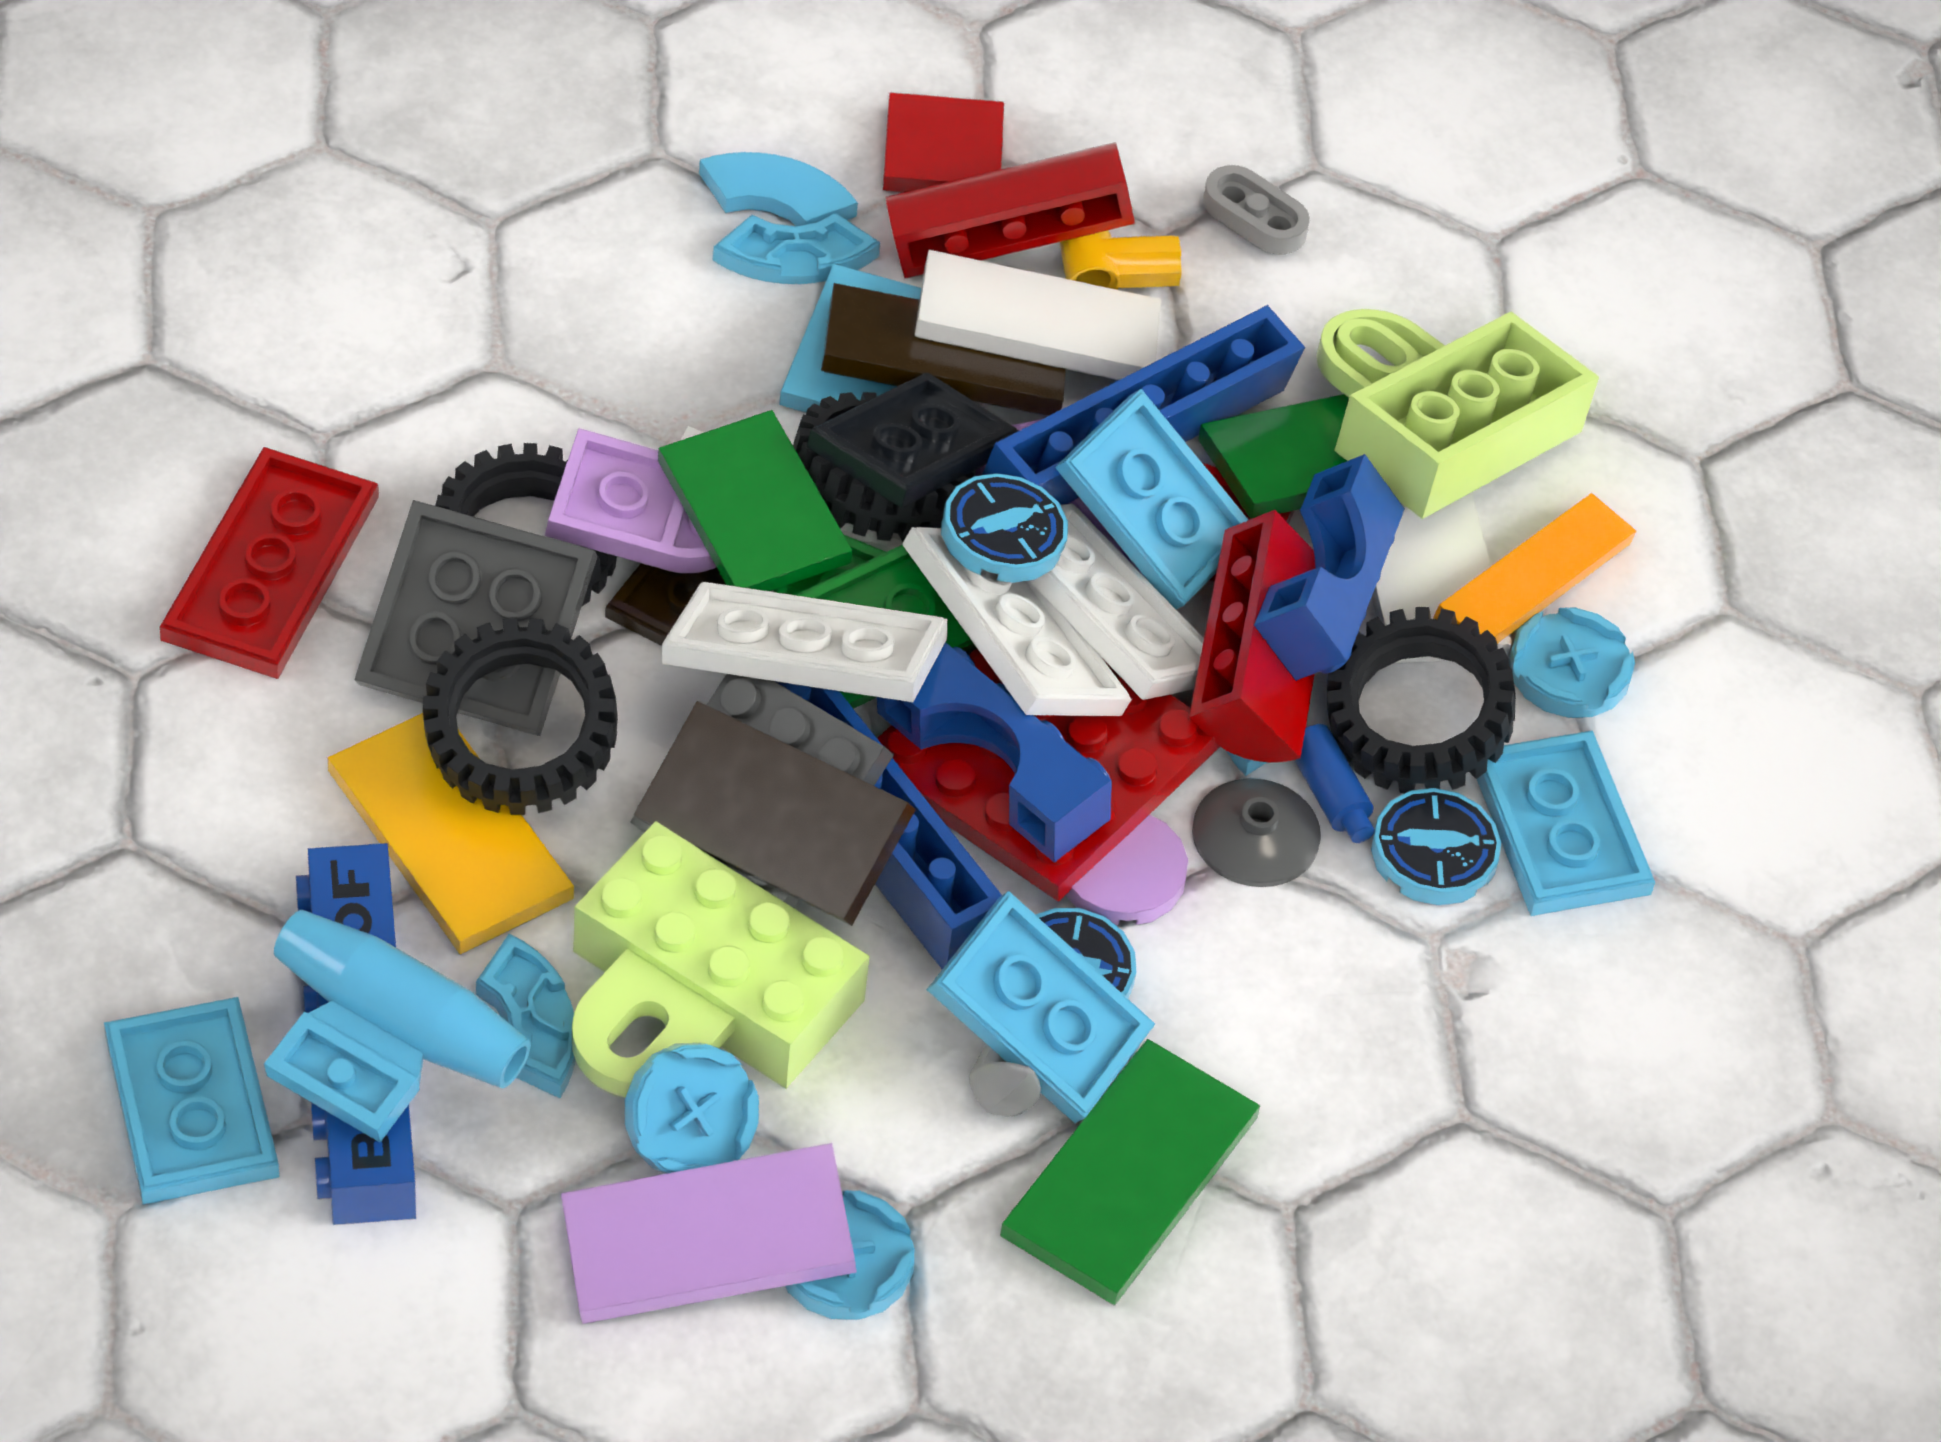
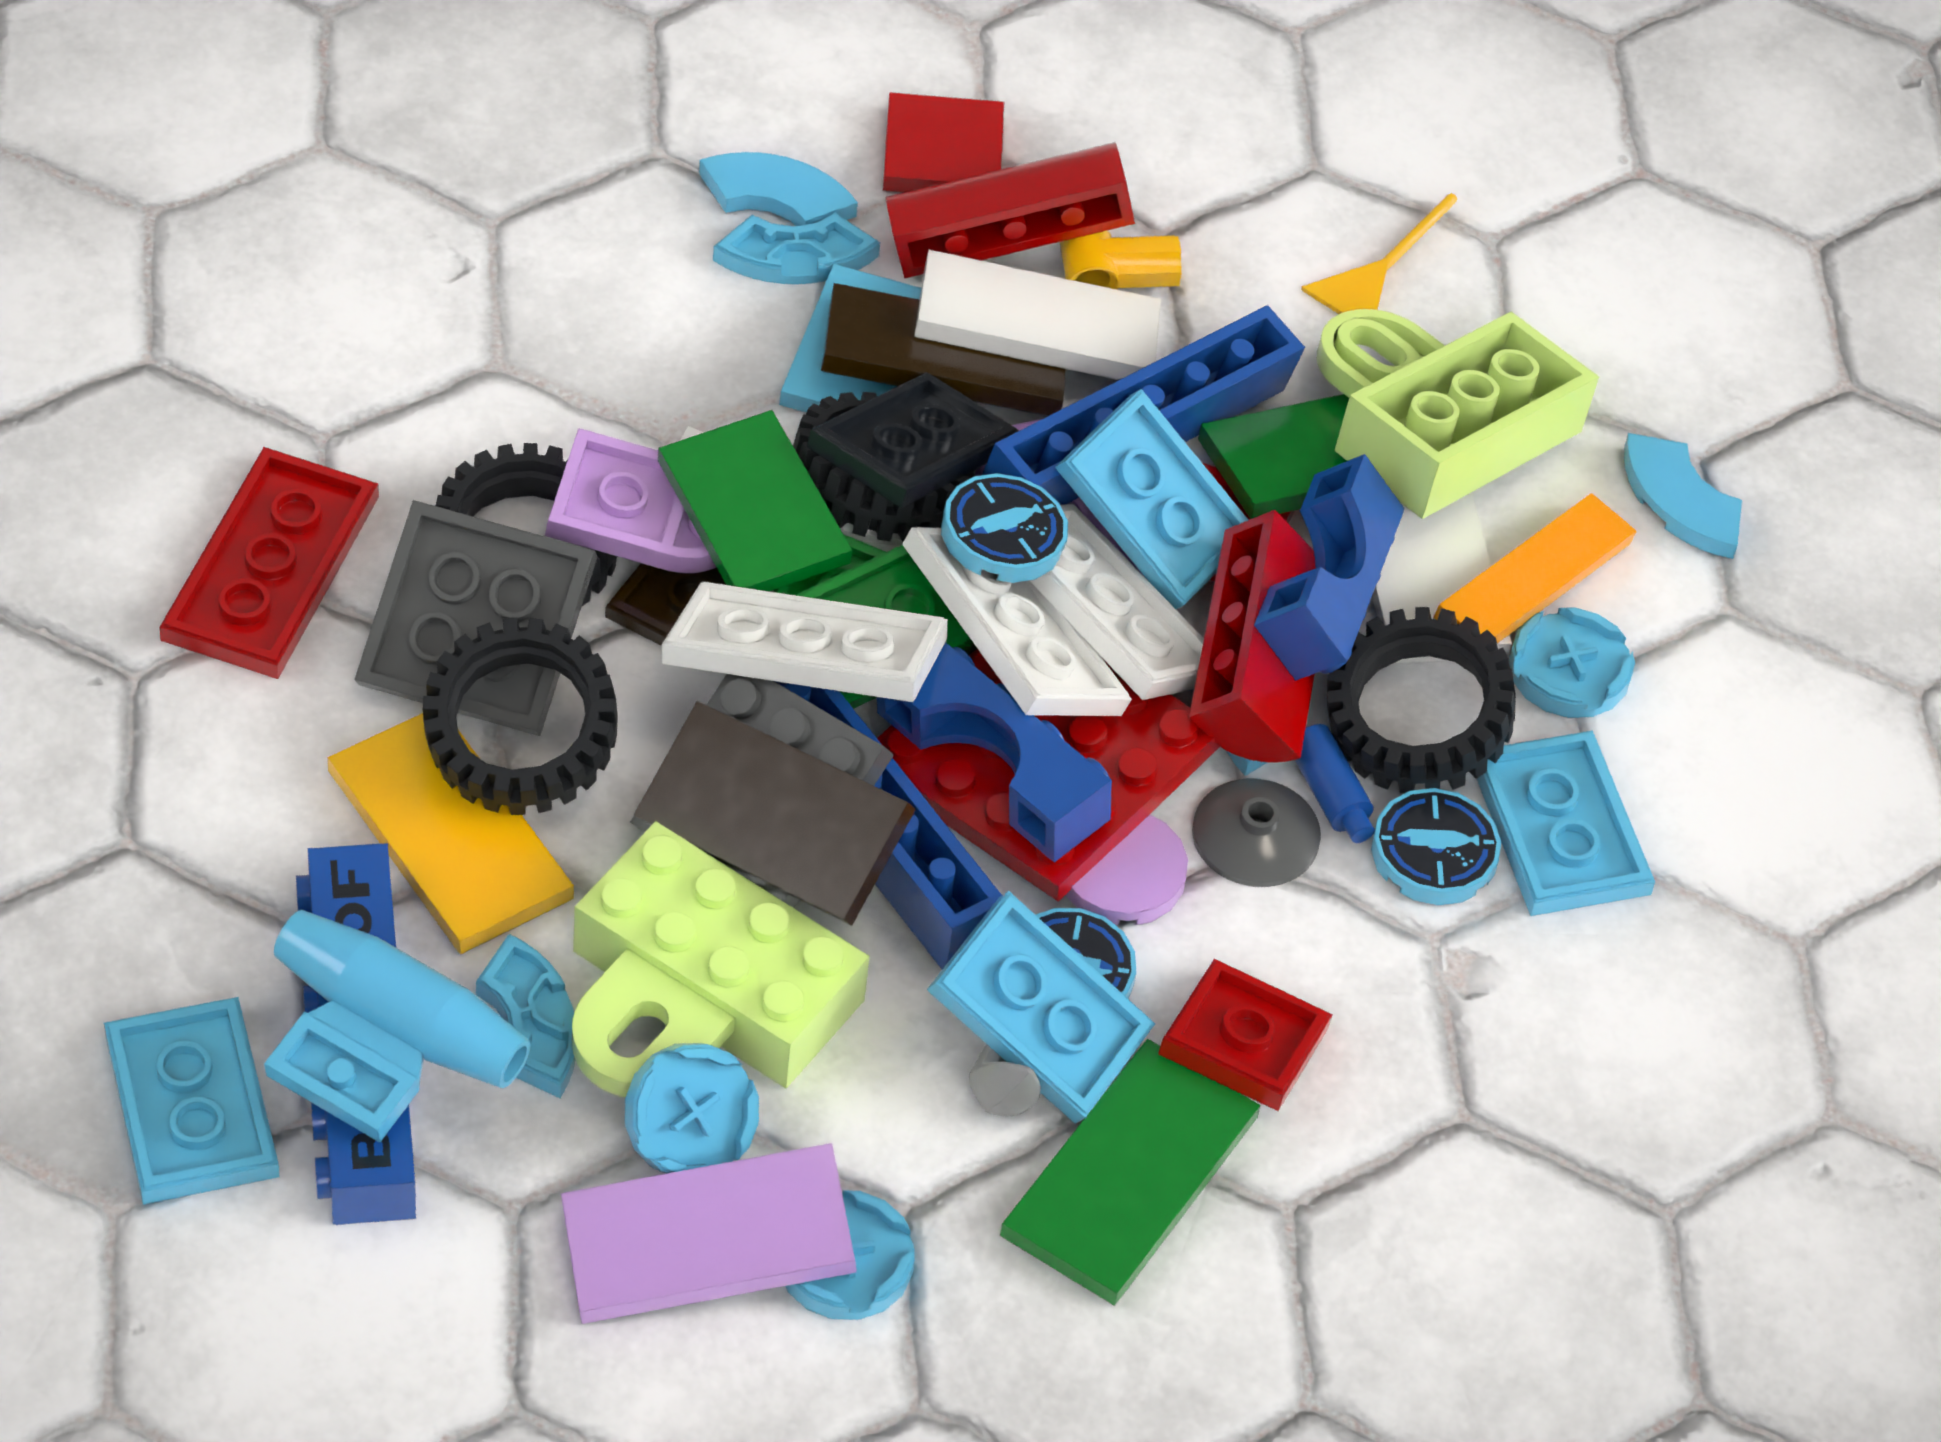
light grey plate [1203,165,1310,254] -> none
none -> red tile [1158,959,1333,1111]
none -> yellow piece [1301,193,1457,314]
none -> medium azure tile [1624,433,1742,559]

